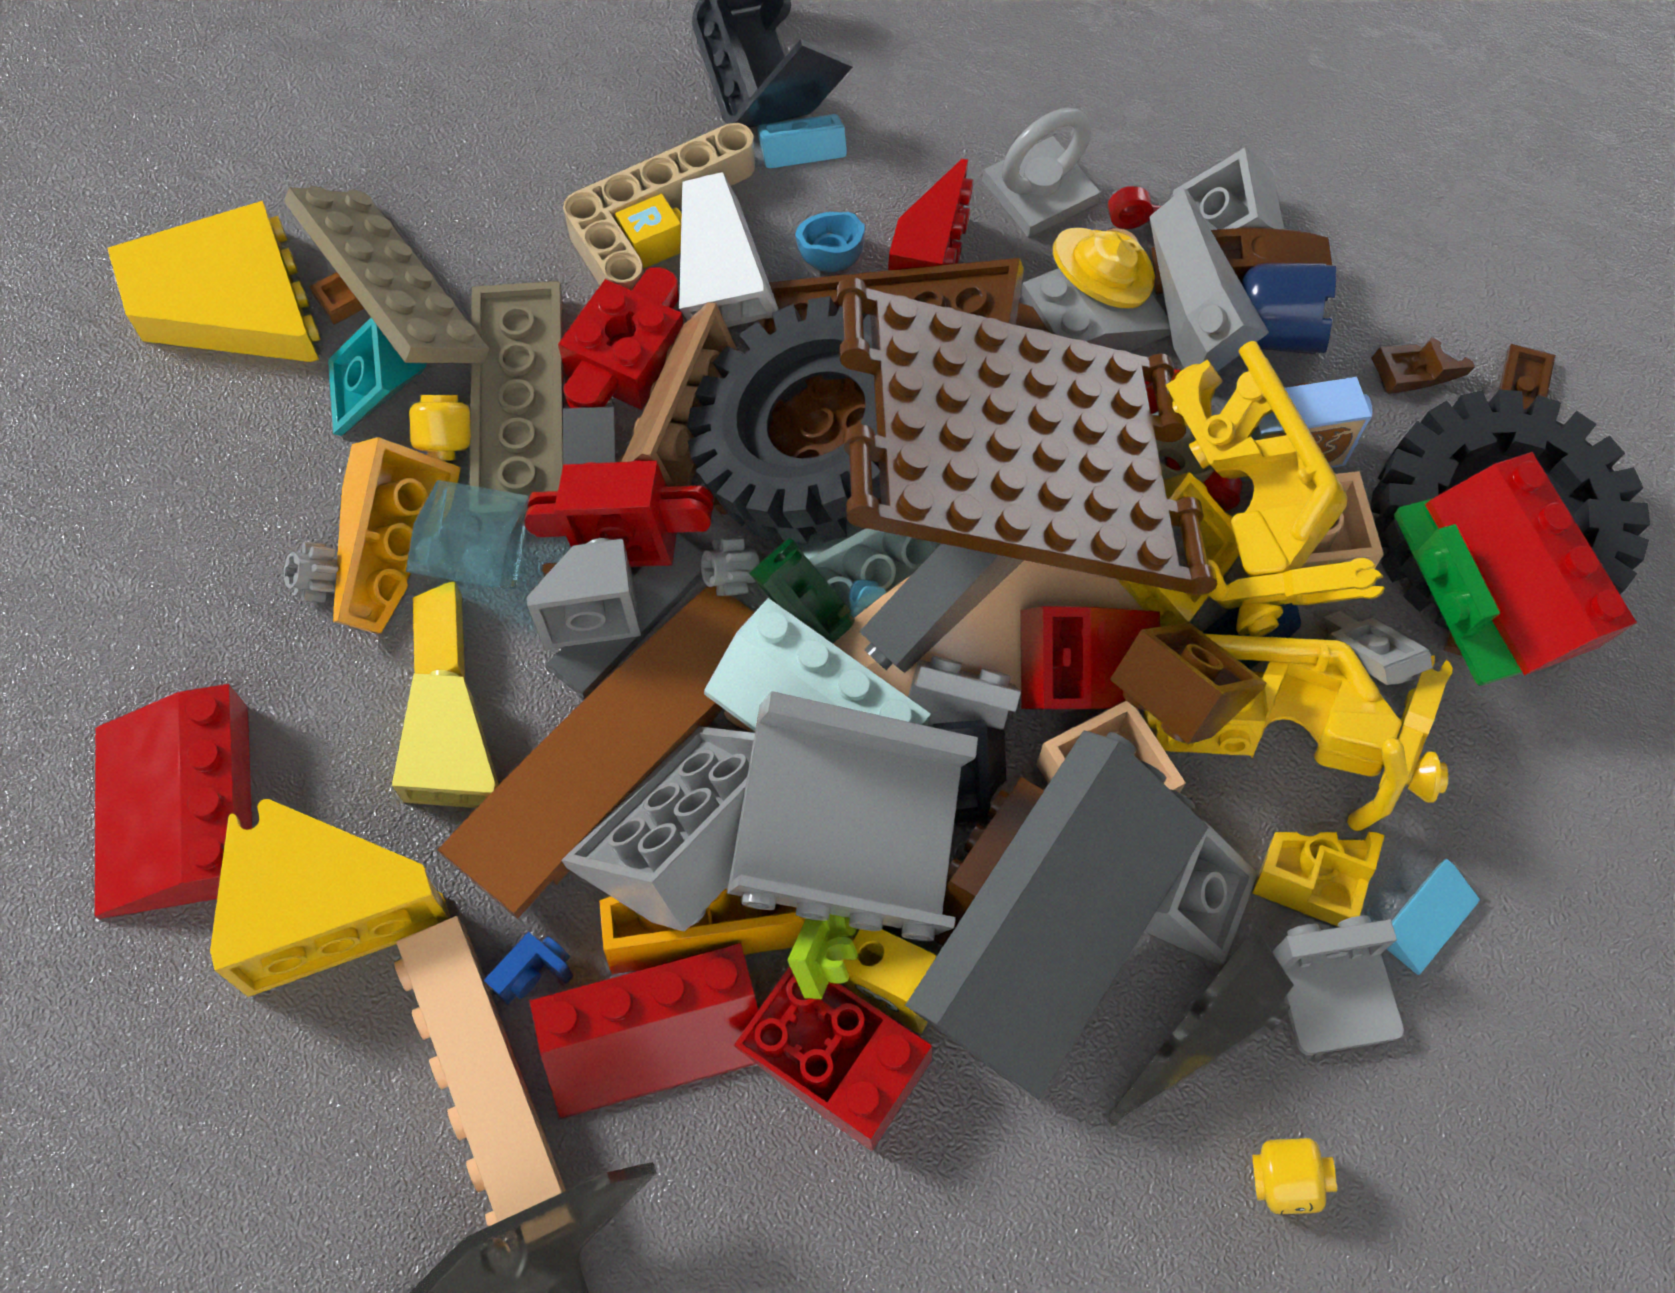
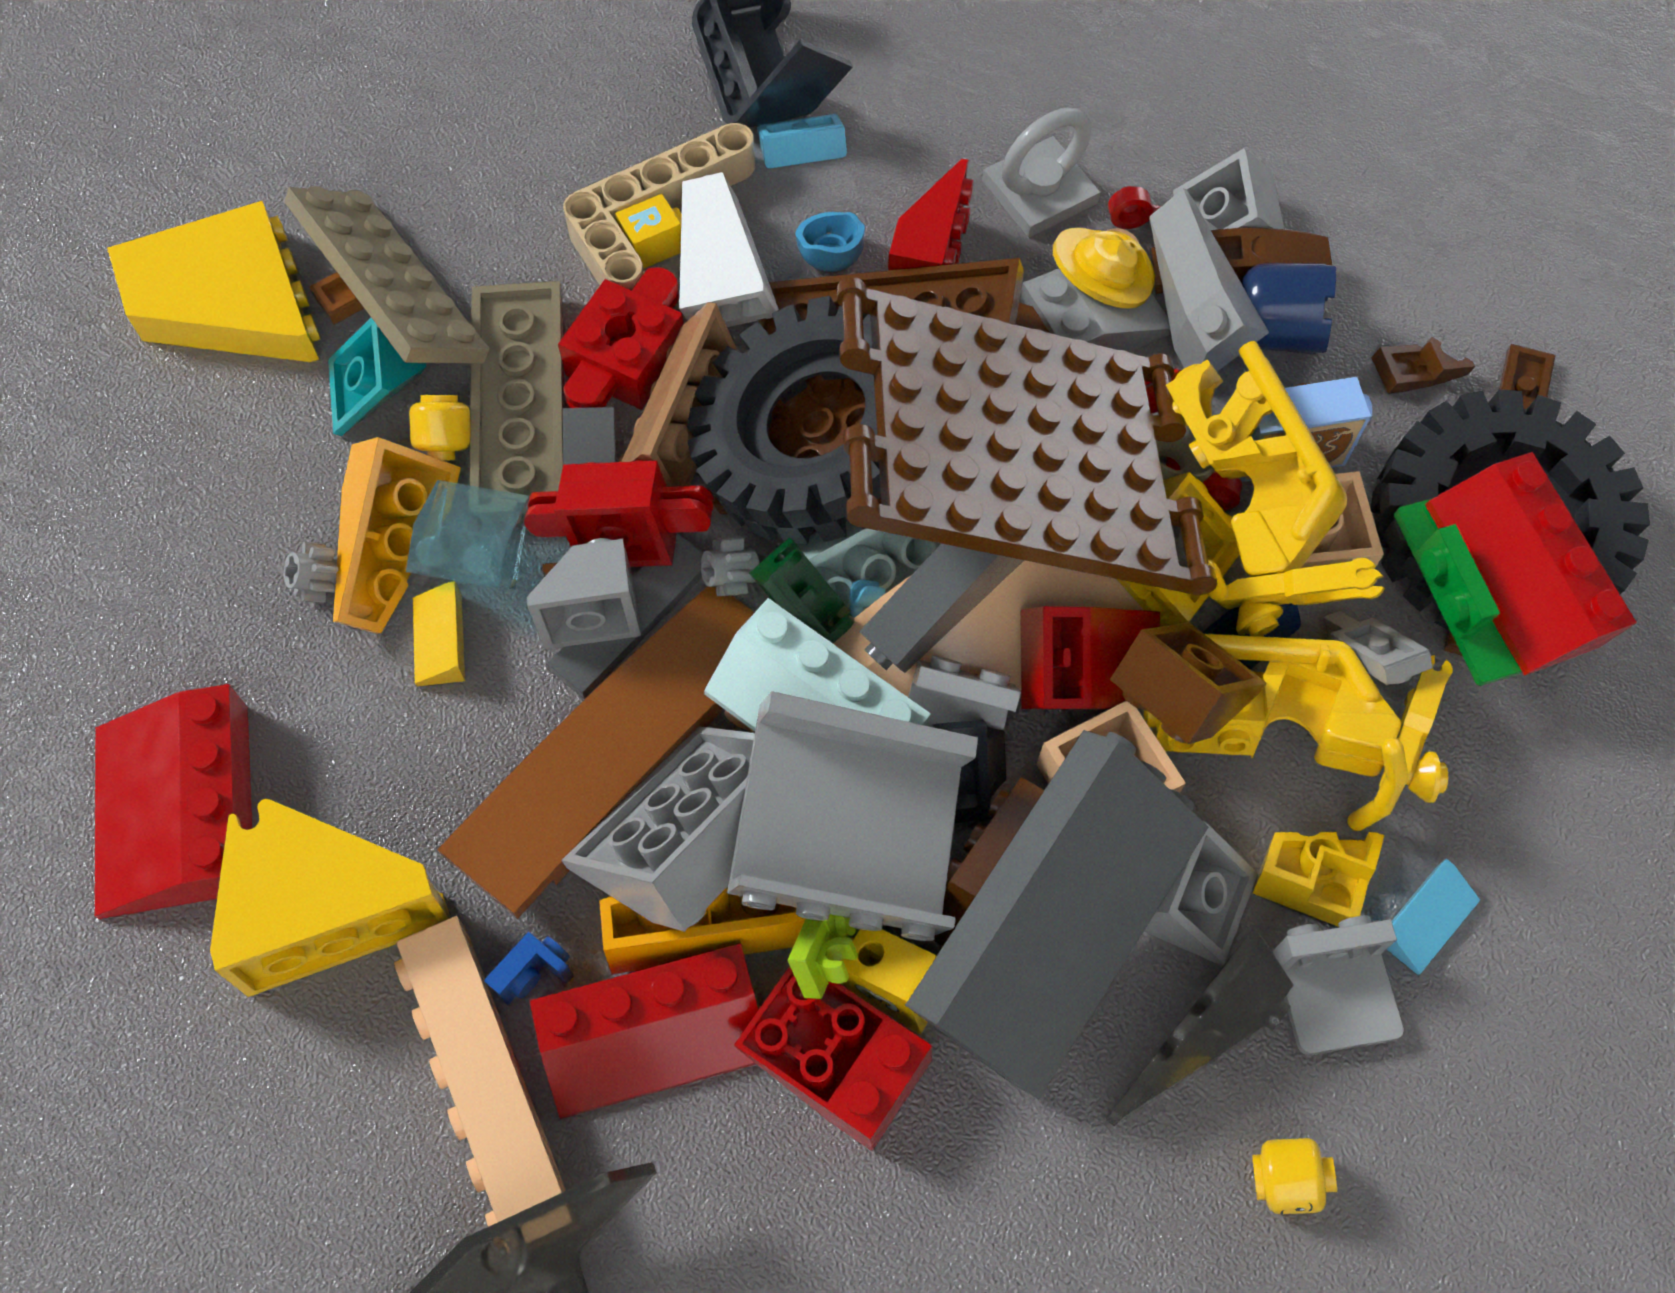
light yellow slope [392,670,499,808] -> none

